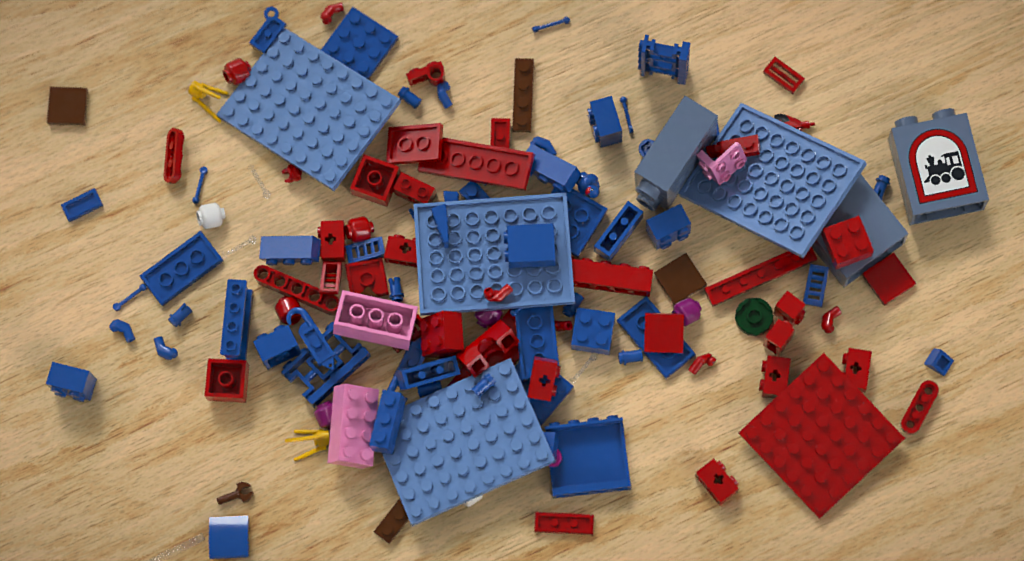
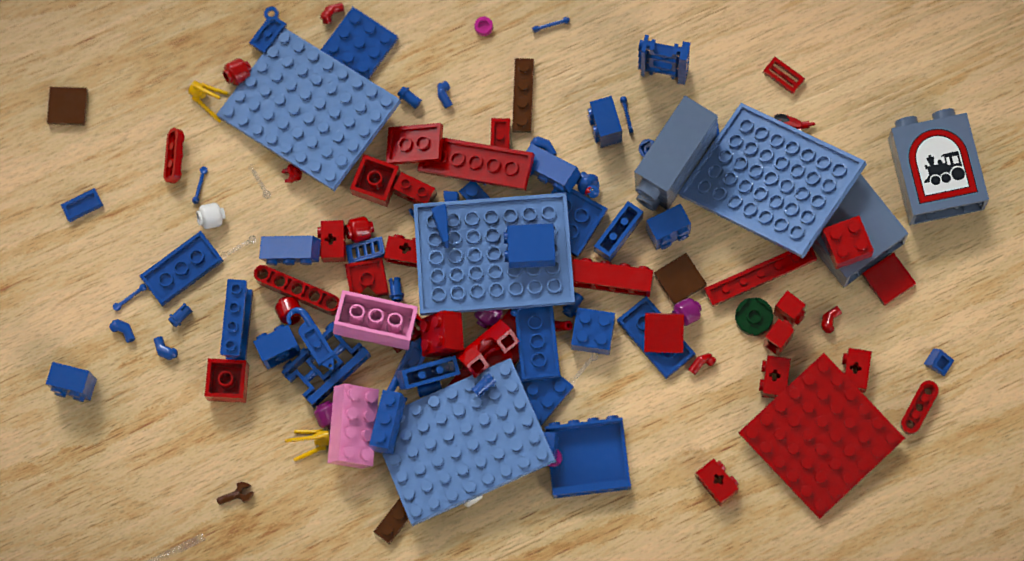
blue slope [209,516,249,559] -> none
red slope [319,261,343,295] -> none
red plate [406,61,445,86] -> none
red arm [483,284,513,302] -> none
red brick [527,356,561,402] -> none
red tile [534,512,594,535] -> none
blue pin [618,349,643,365] -> none
bright pink bracket [696,142,747,186] -> none
red hinge [706,134,760,158] -> none
blue slope [803,264,829,308] -> none
blue pin [874,175,890,200] -> none
none -> dark pink tile [474,17,493,36]

